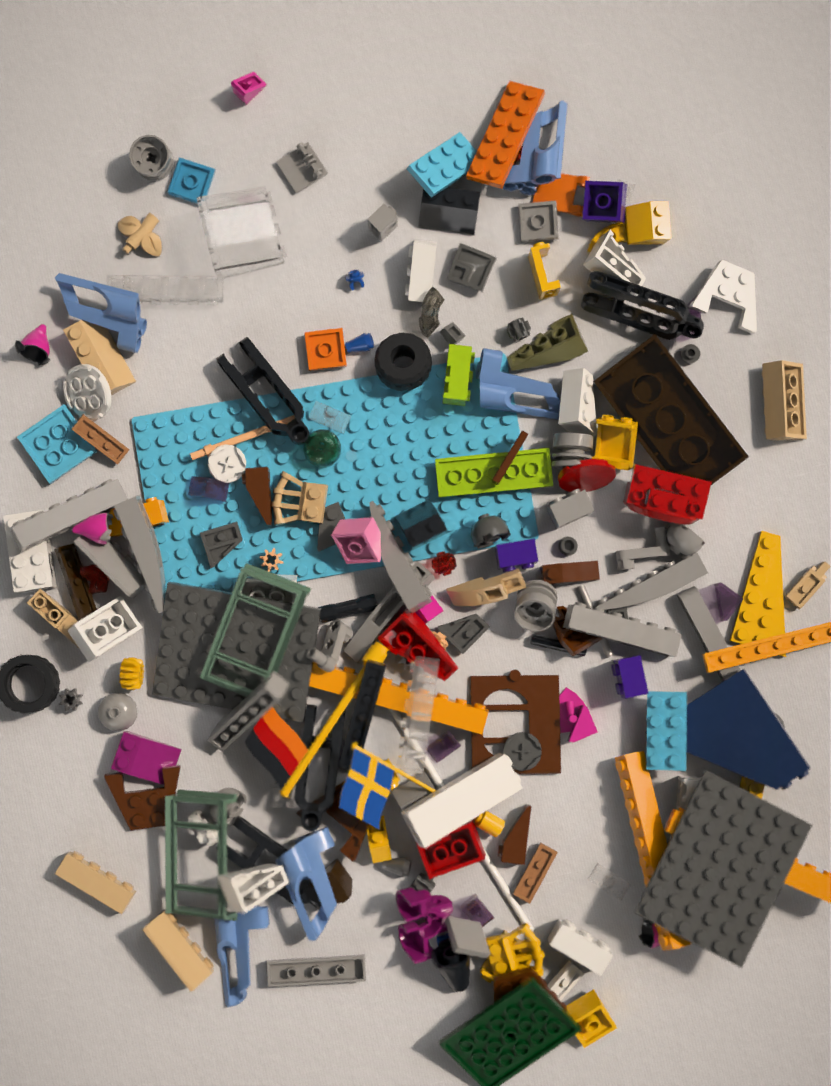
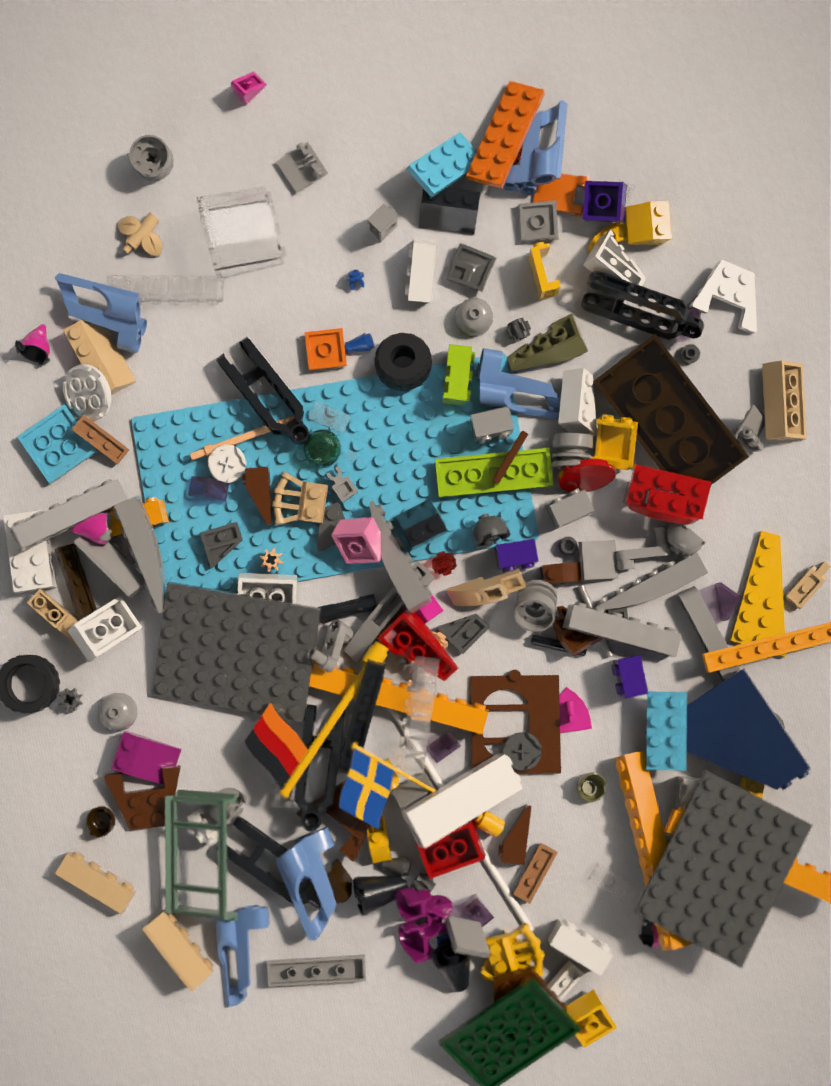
clear red bracket [80,564,109,594] -> none
yellow gear [119,657,144,690] -> none
dark azure tile [167,157,216,206] -> none
sand green piece [200,563,312,697] -> none
light grey brick [207,672,289,752] -> none
white wedge [217,864,289,913] -> none
clear smoke tile [419,287,445,338] -> none
dark grey plate [440,322,465,345] -> none
dark pink slope [567,705,598,743] -> none
none -> dark brown hair [86,806,115,838]
none -> light grey plate [326,466,358,503]
none -> black cone [353,876,408,916]
none -> light grey cylinder [456,298,493,336]
none -> light grey brick [470,406,514,444]
none -> olive hair [577,772,607,802]
none -> light grey tile [578,540,618,580]
none -> light grey hinge [734,404,765,454]

